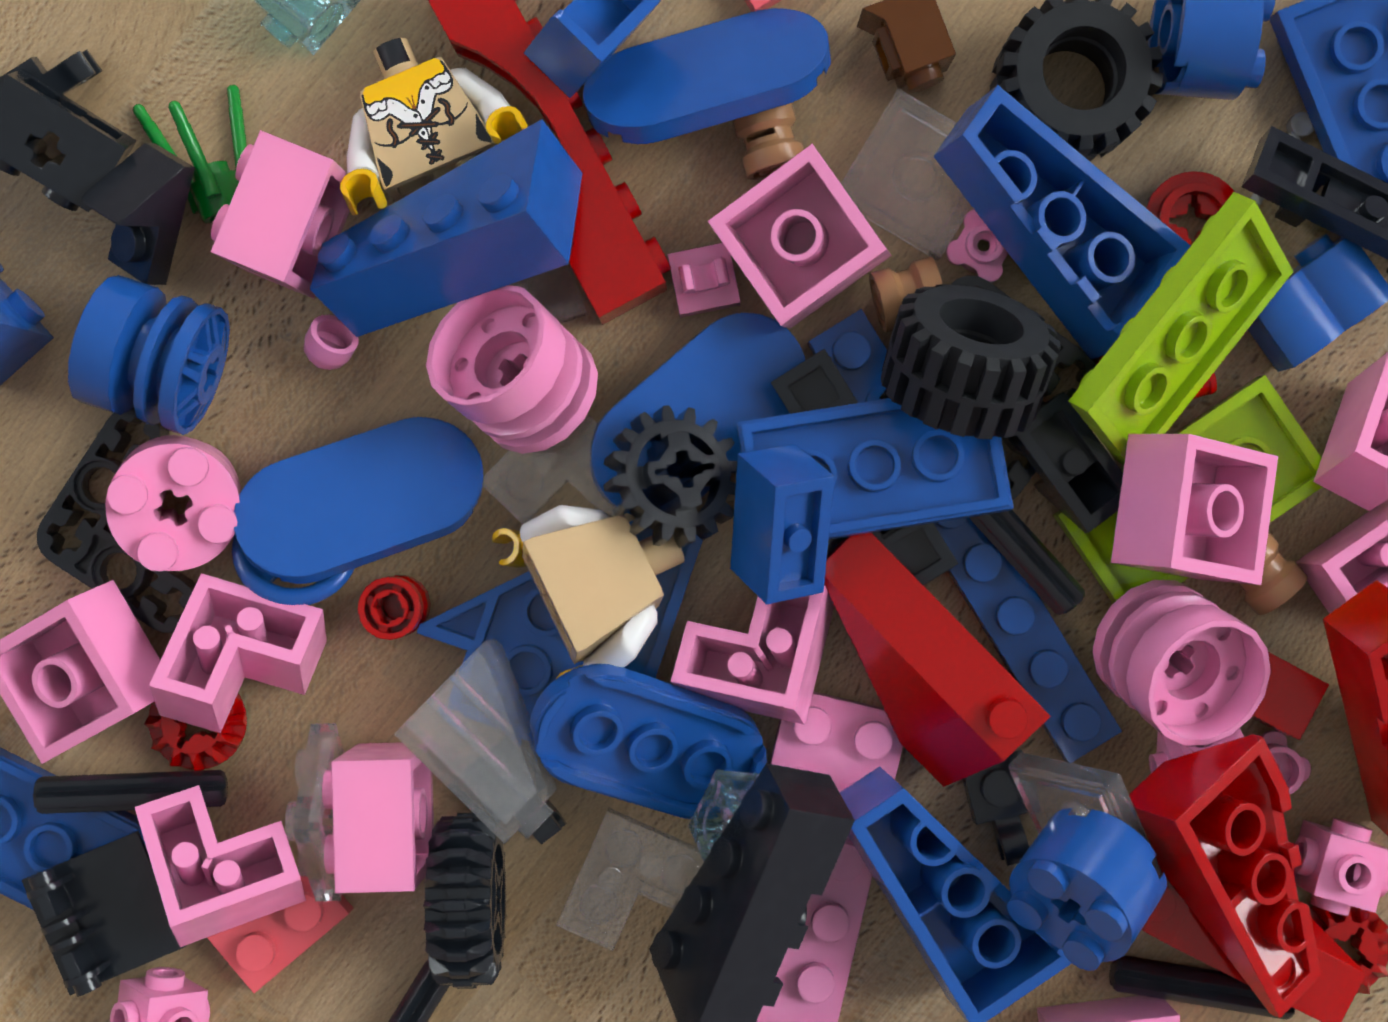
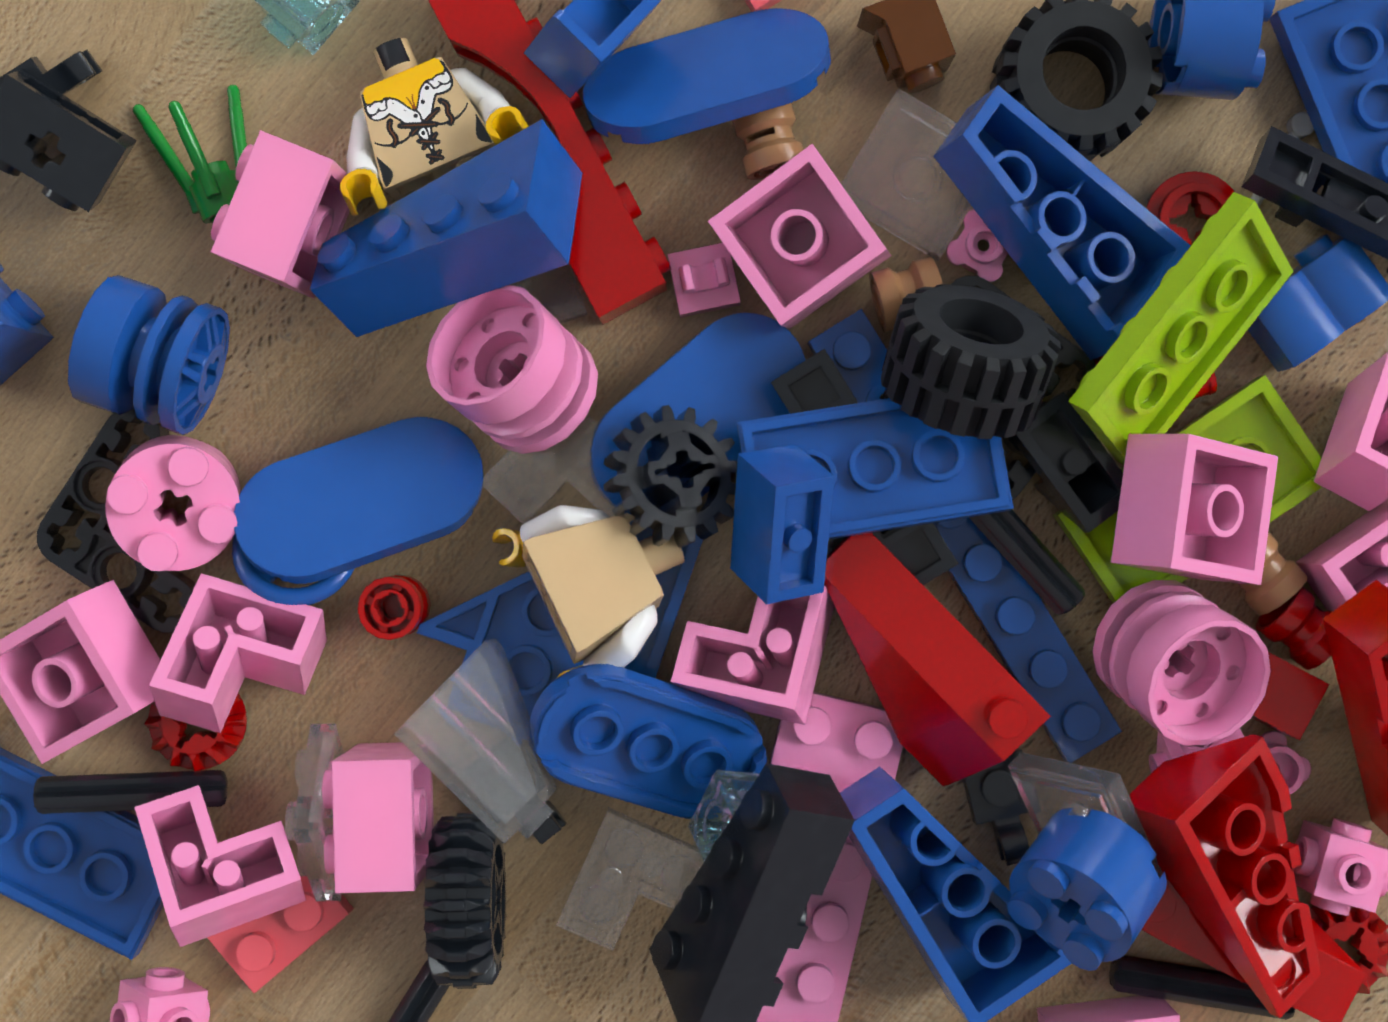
black hinge [21,830,187,997] -> none
black slope [81,143,195,285] -> none
bright pink hinge [304,315,359,370] -> none
none -> red wheel [1256,587,1333,670]

